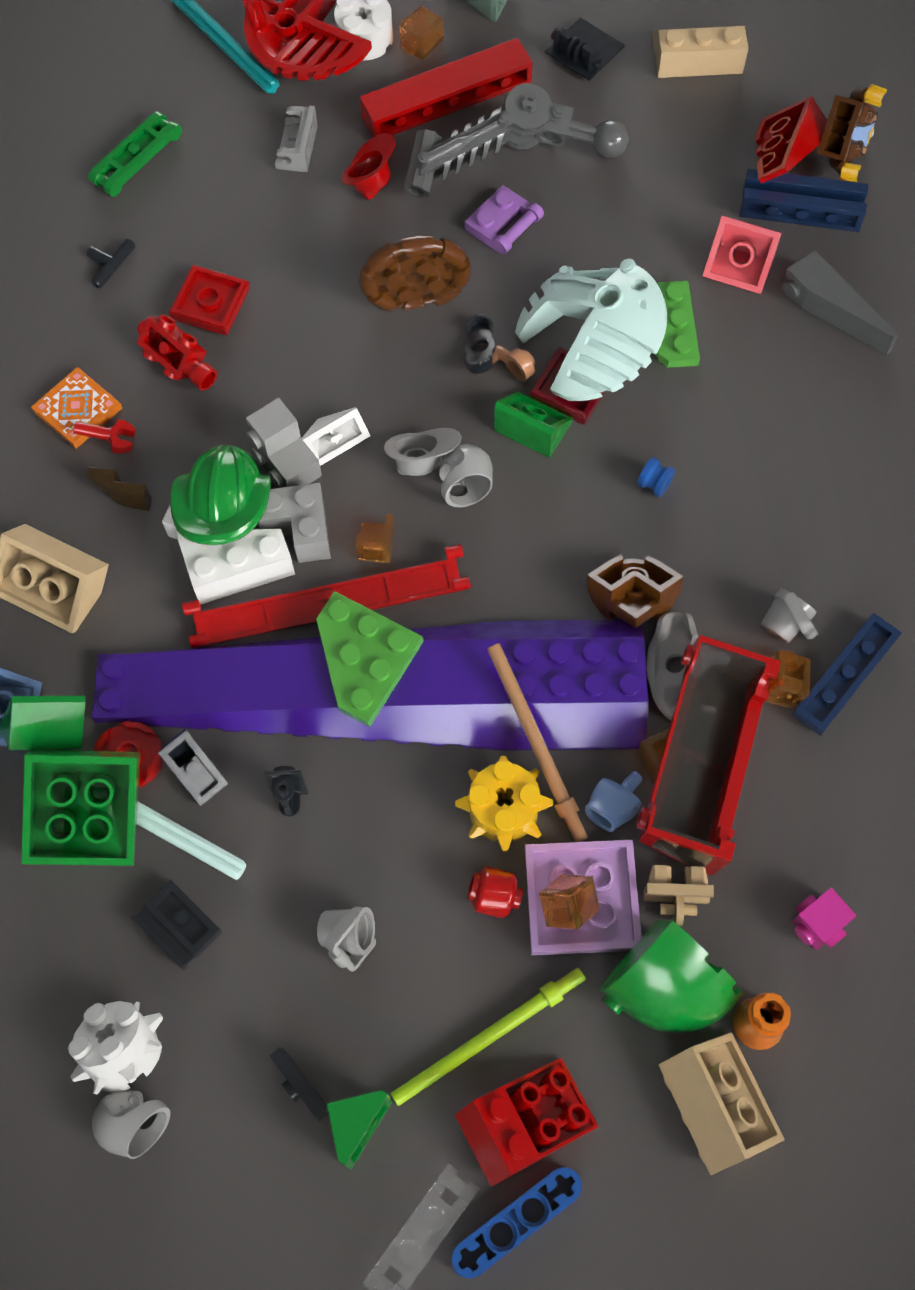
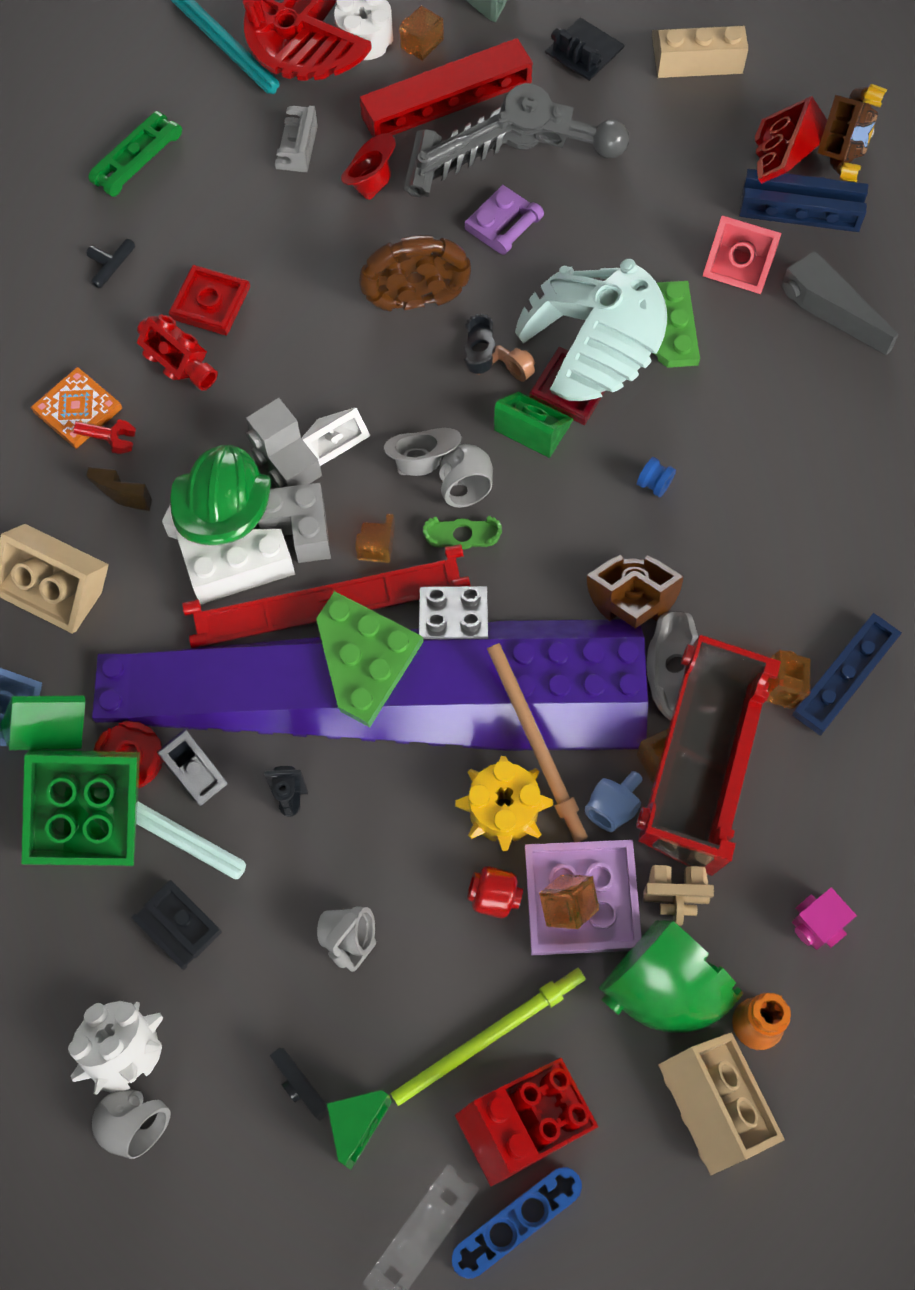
light grey piece [761,588,818,643] -> none
none -> hinge [419,586,488,639]
none -> bright green piece [423,516,502,550]

